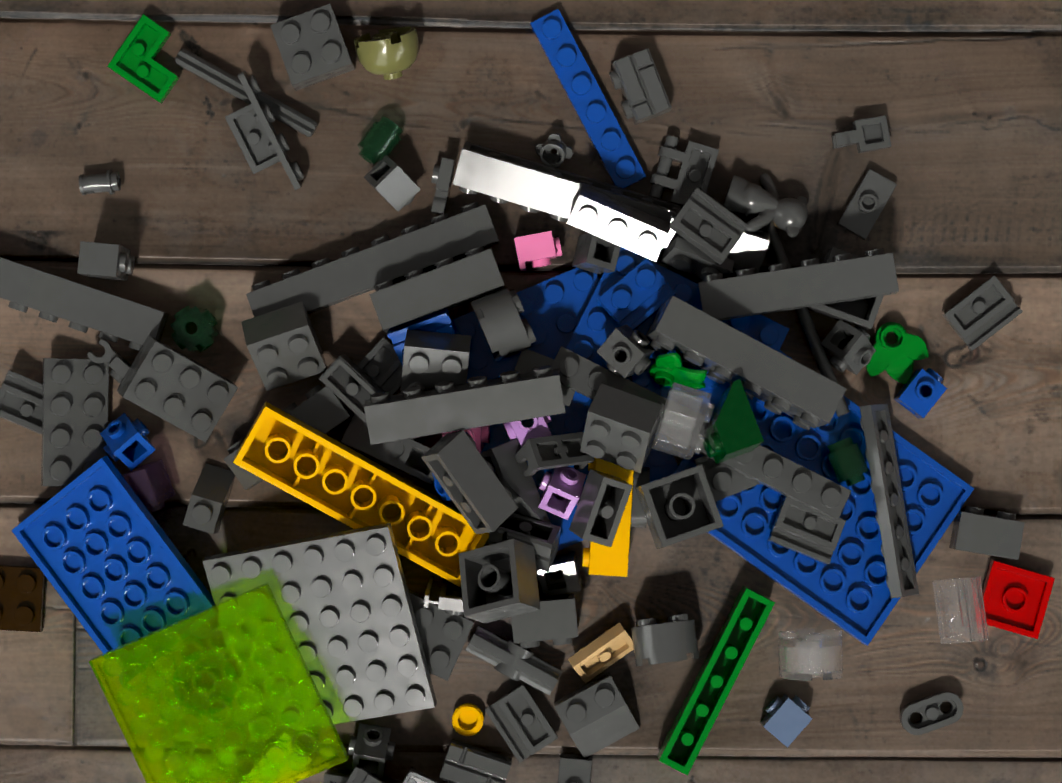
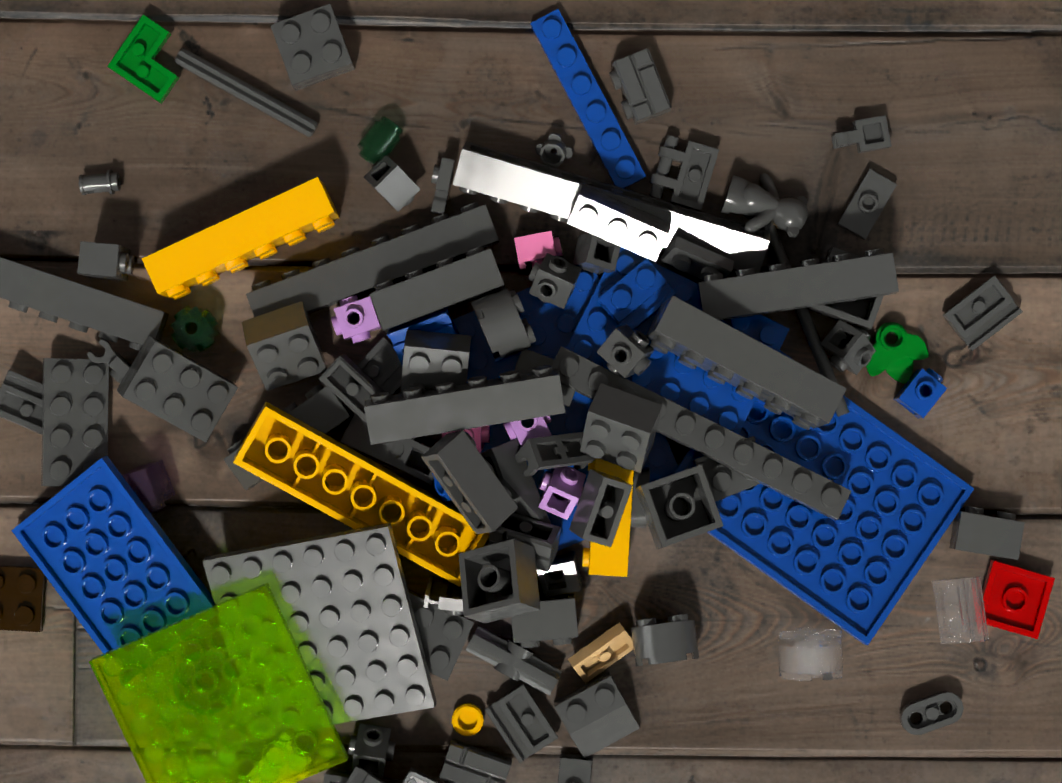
blue brick [100,413,156,471] -> none
dark grey slope [182,463,236,534] -> none
dark grey bracket [225,71,305,190] -> none
olive cylinder [353,26,419,80] -> none
green plate [649,353,707,389] -> none
clear brick [652,382,714,460] -> none
green brick [657,586,775,776] -> none
dark grey plate [668,188,749,265] -> none
dark green slope [703,379,764,464] -> none
sand blue brick [760,694,812,748] -> none
dark grey plate [768,496,846,565] -> none
clear green brick [827,437,869,486] -> none
dark grey plate [860,404,919,598] -> none
none -> yellow brick [142,177,340,300]
none -> lavender brick [331,295,382,344]
none -> dark grey brick [528,253,582,309]

